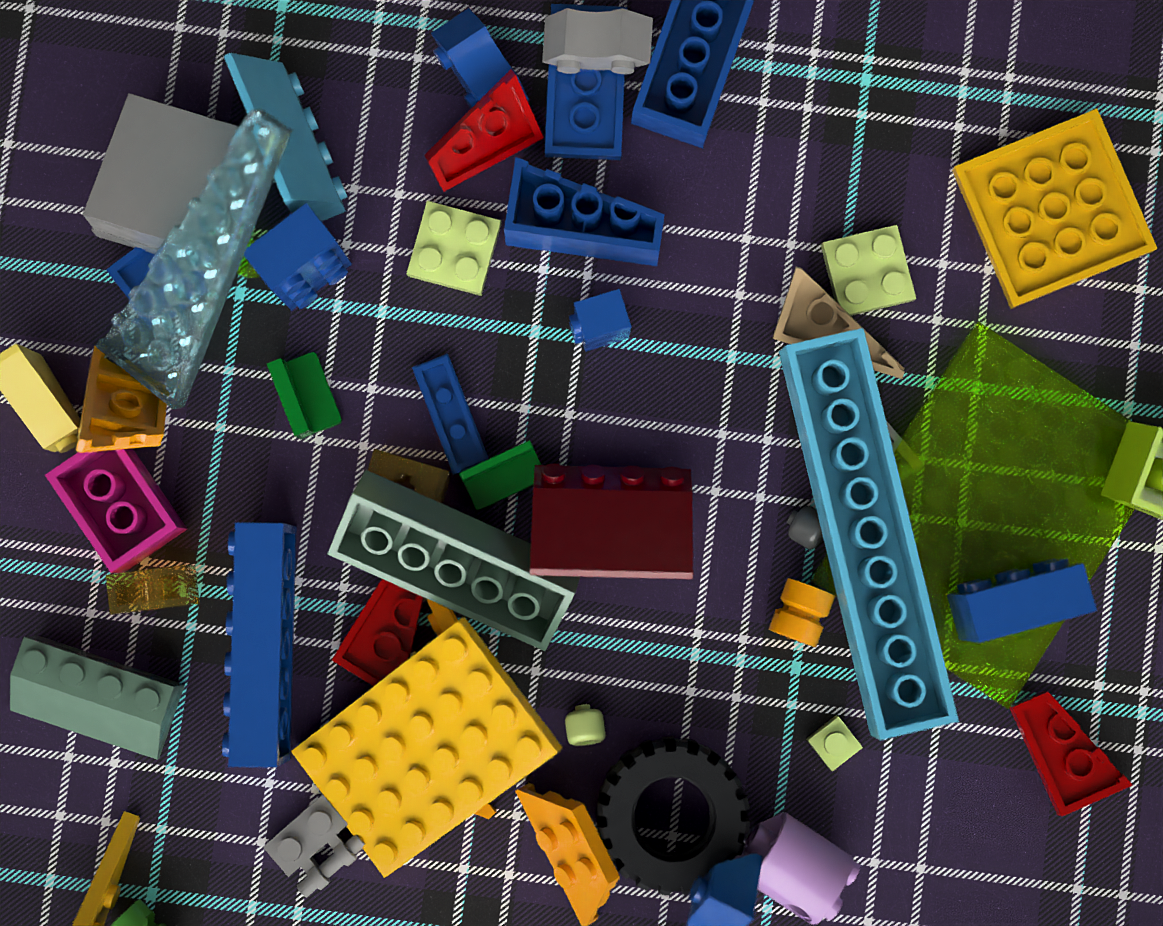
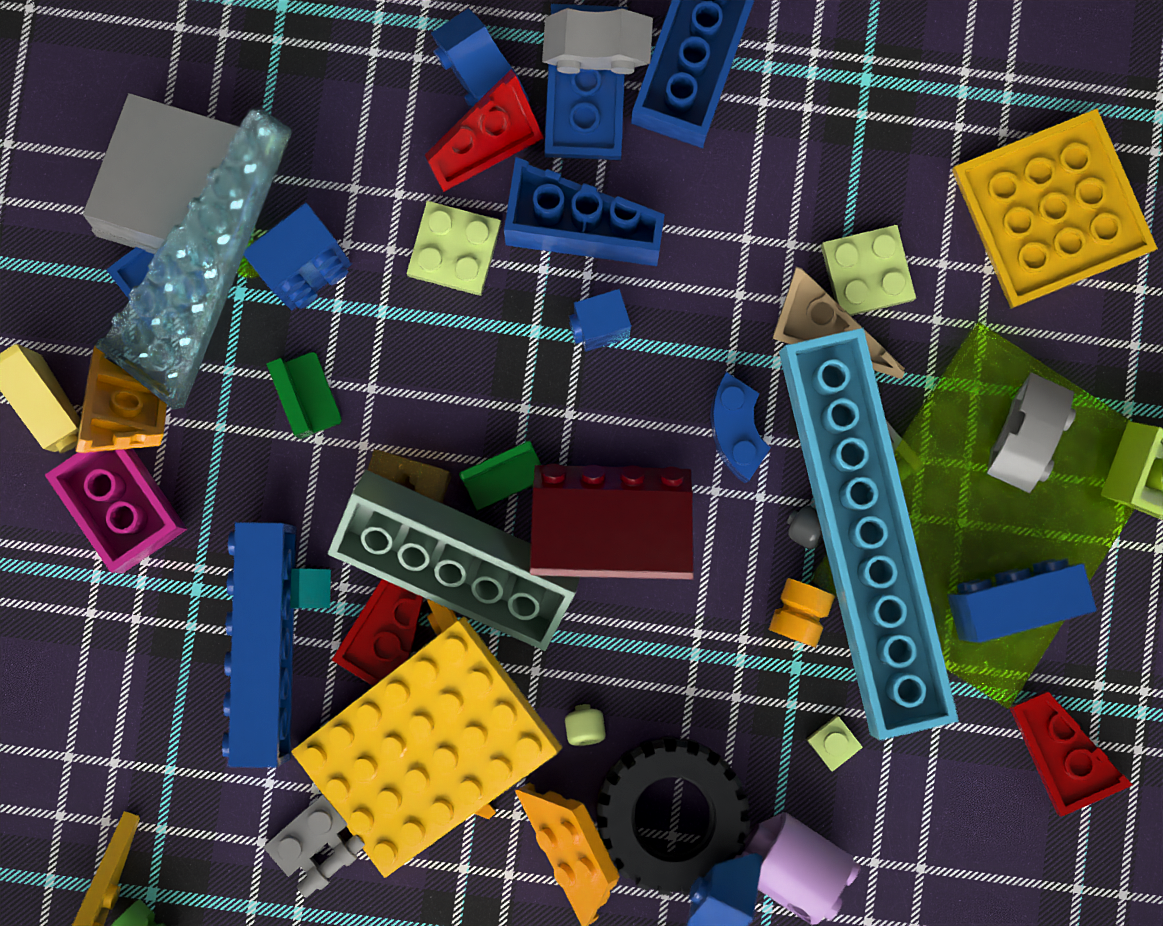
sand green slope [10,636,185,760] -> none
clear yellow brick [106,565,200,615] -> none
medium azure slope [224,53,348,221] -> none
blue tile [412,354,489,476] -> none
none -> teal tile [290,569,331,608]
none -> blue brick [710,372,771,483]
none -> light grey brick [987,373,1076,493]

